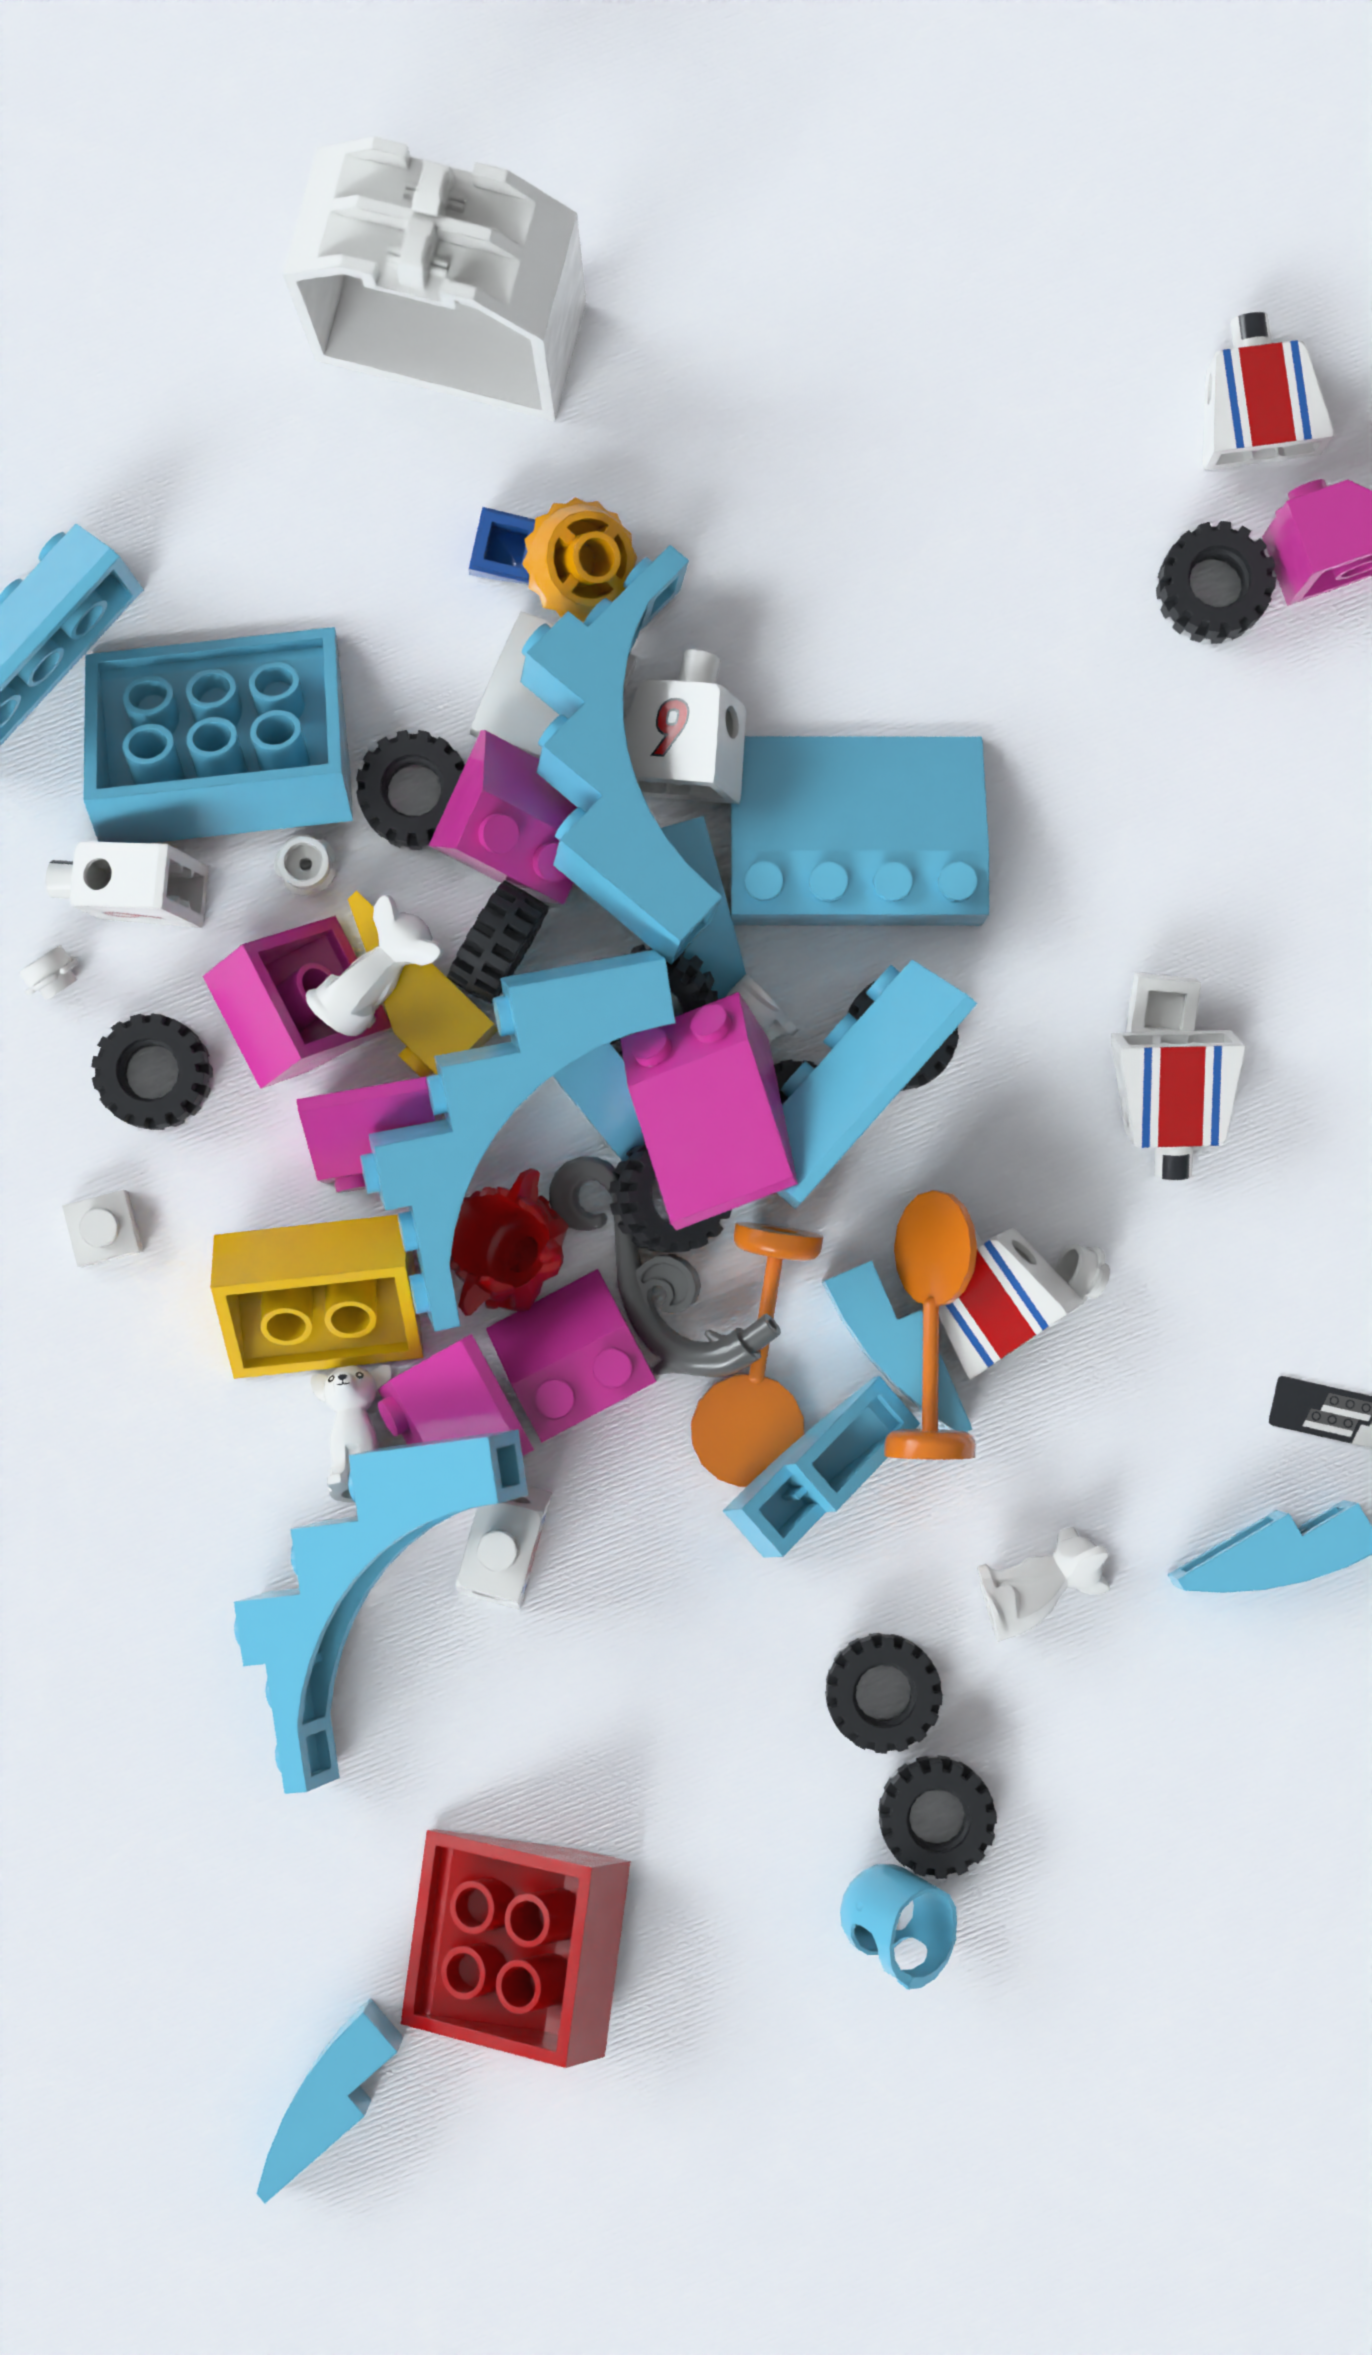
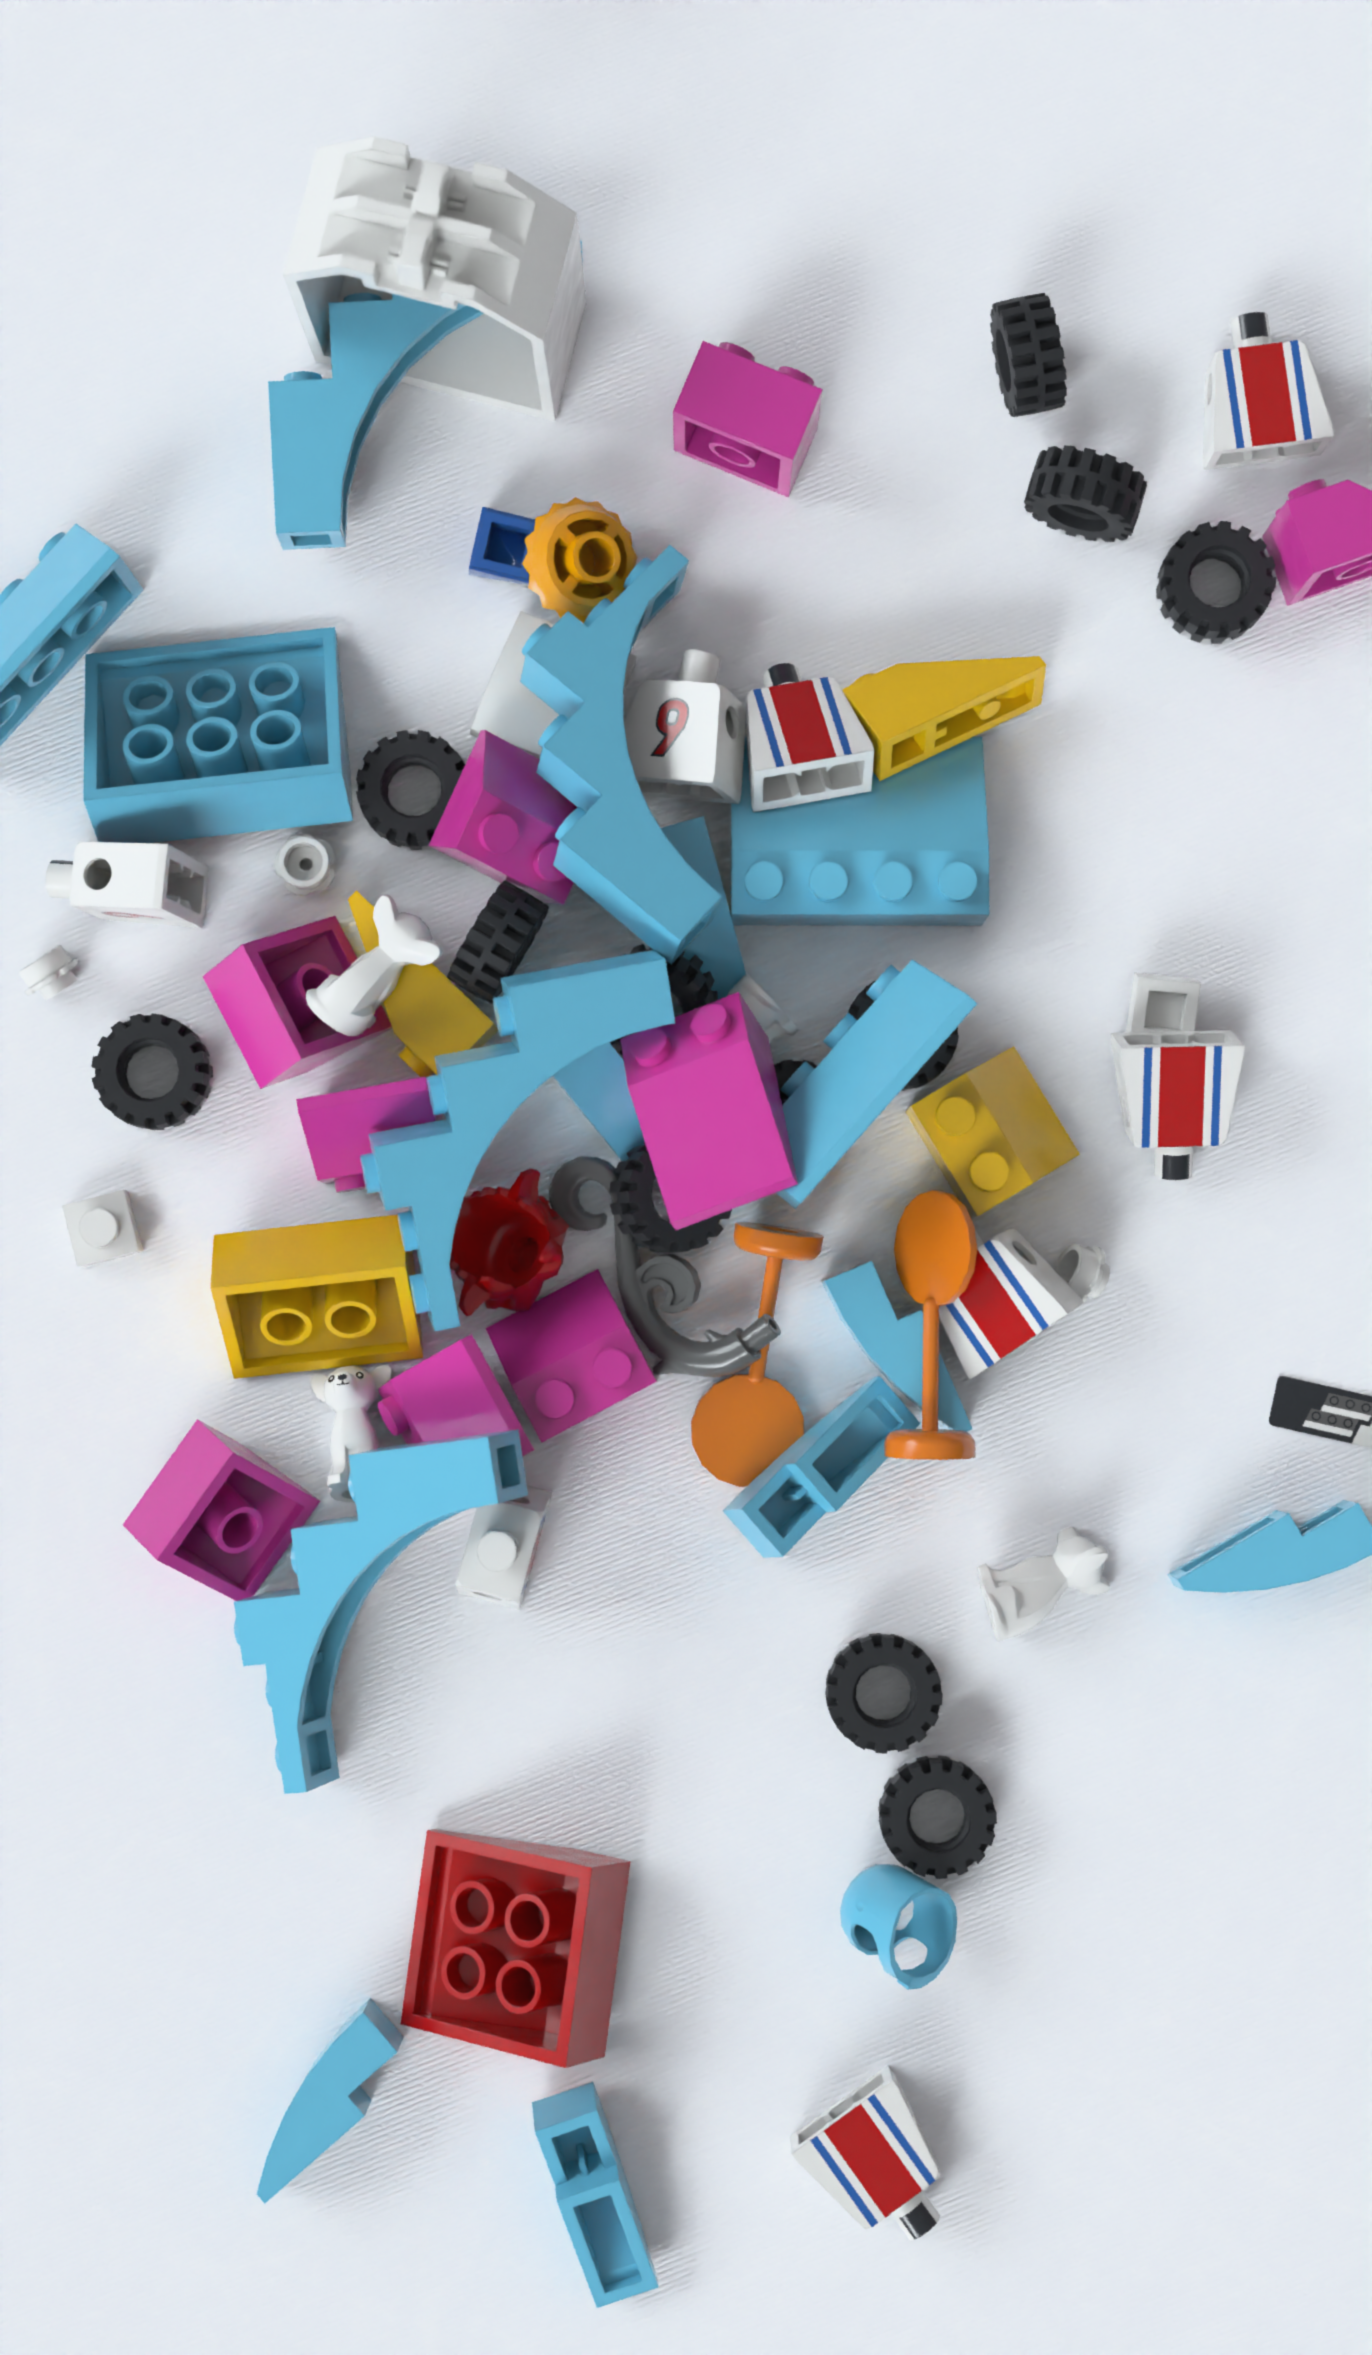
none -> dark pink slope [122,1419,320,1601]
none -> medium azure arch [268,240,583,550]
none -> medium azure slope [532,2082,659,2308]
none -> dark pink brick [673,341,823,498]
none -> white torso [746,663,874,812]
none -> torso [789,2065,941,2240]
none -> yellow slope [842,656,1046,781]
none -> yellow slope [905,1046,1080,1219]
none -> black tyre [990,293,1067,417]
none -> black tyre [1024,445,1147,542]

